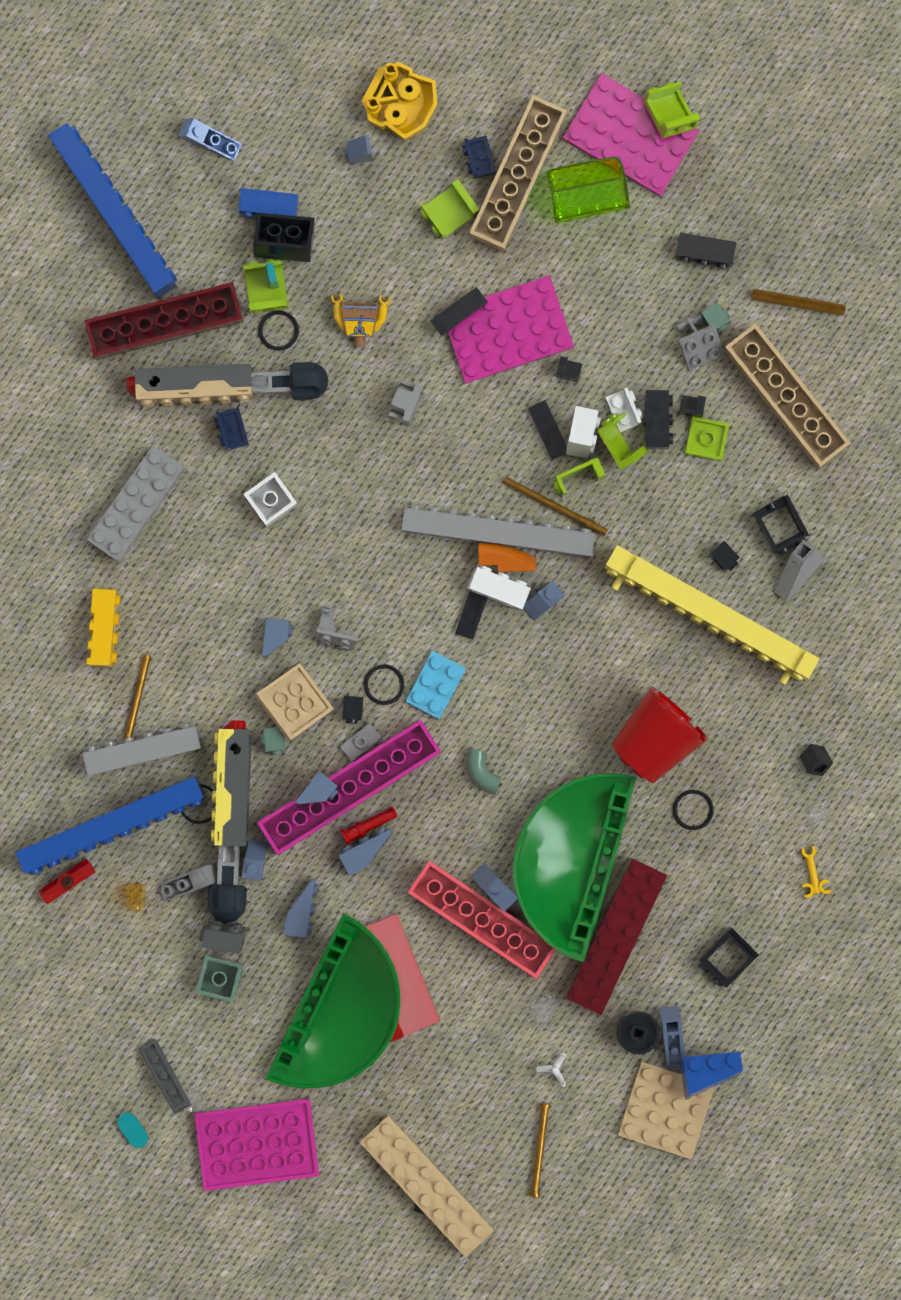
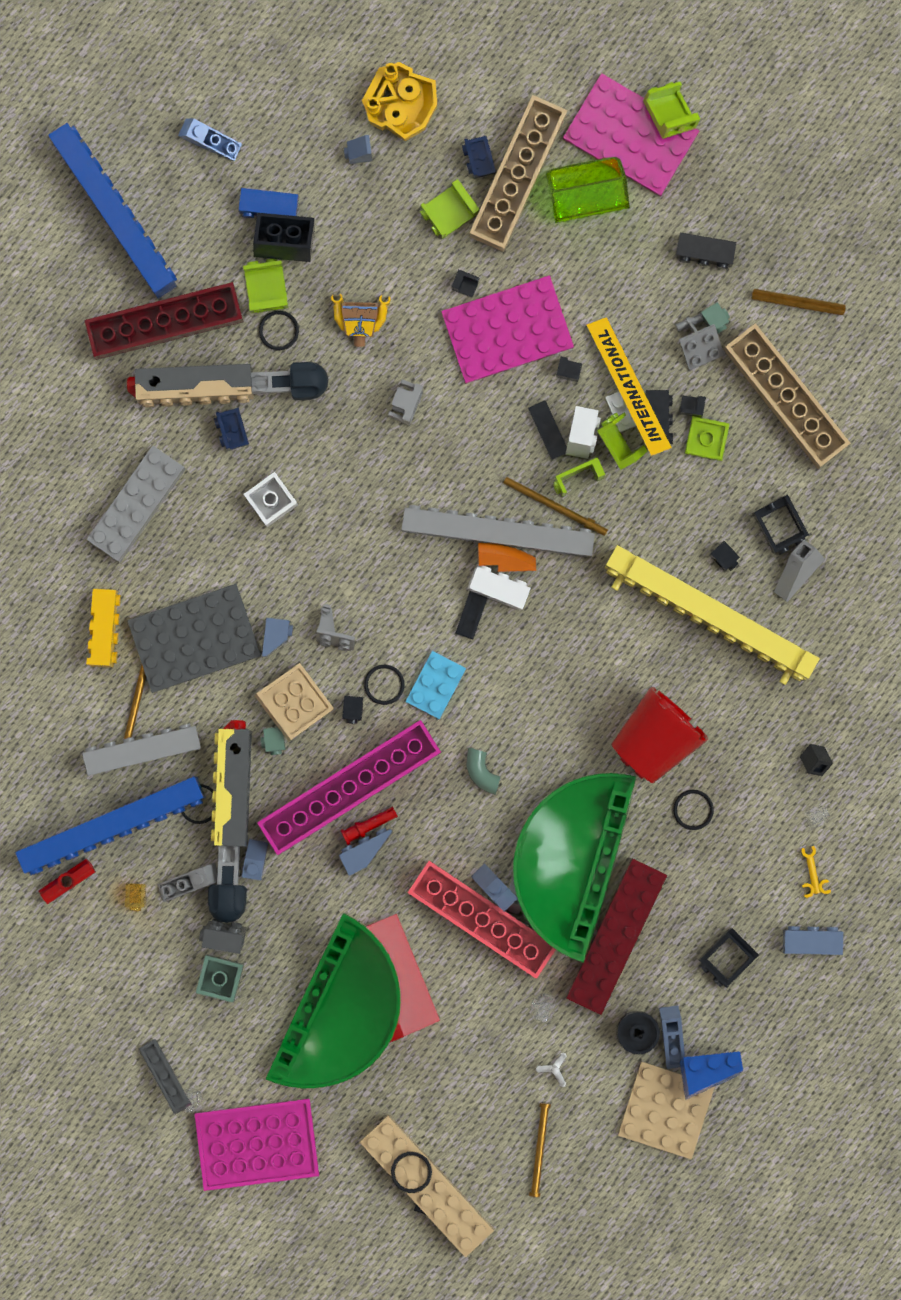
teal tile [118,1112,149,1148] -> none
teal tile [265,263,279,289] -> none
sand blue slope [283,880,318,938] -> none
sand blue slope [295,771,339,804] -> none
light grey plate [340,723,382,762] -> none
black tile [430,287,488,337] -> none
sand blue slope [523,581,565,621] -> none
none -> dark grey plate [127,584,261,693]
none -> black tyre [391,1152,432,1193]
none -> black panel [451,269,480,298]
none -> yellow sticker [587,317,672,456]
none -> sand blue brick [783,926,843,955]

